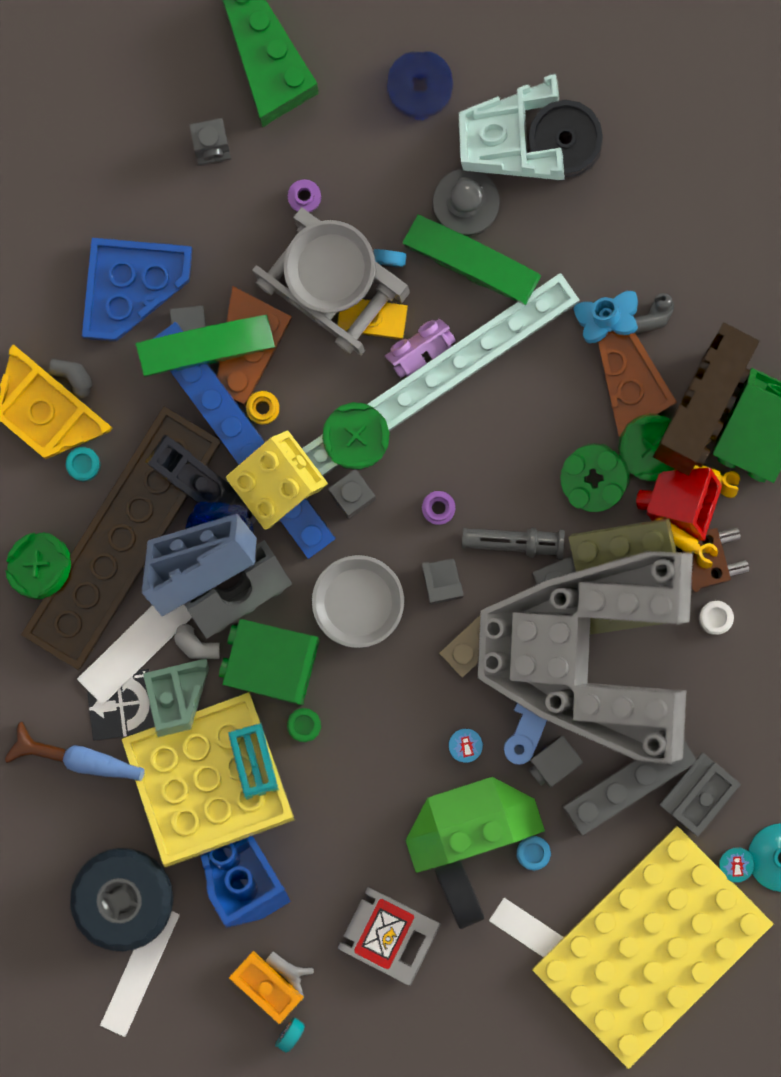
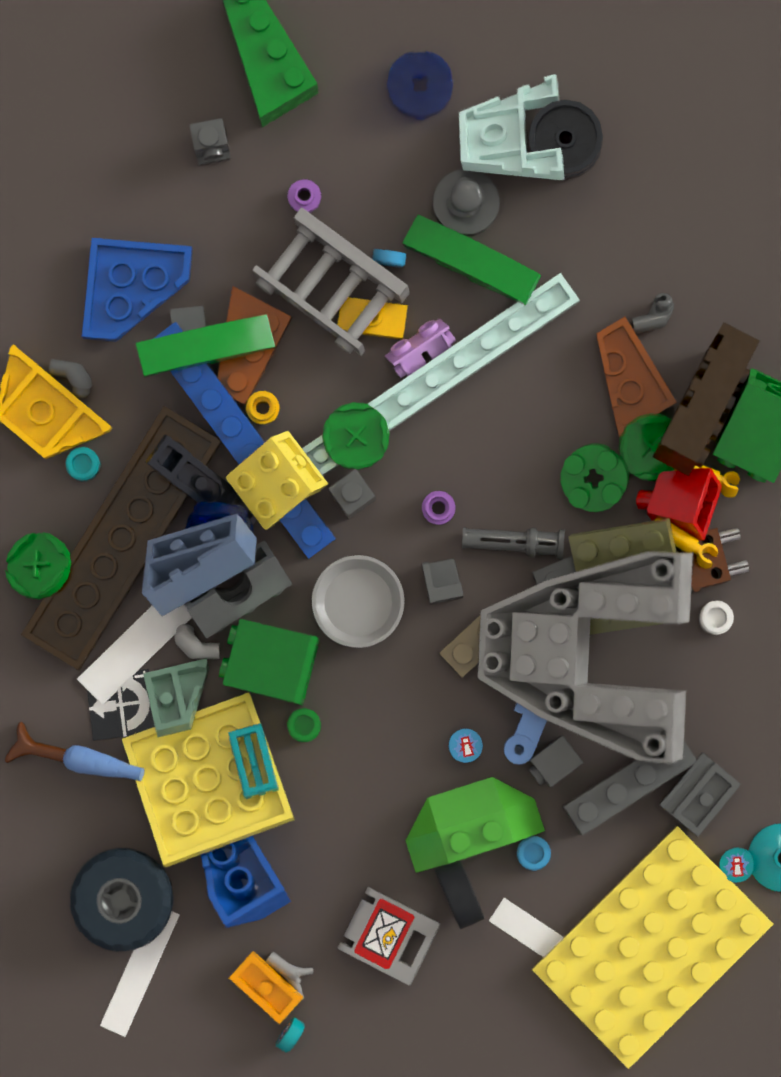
light grey piece [284,220,376,313] -> none
dark azure animal [574,291,638,344] -> none

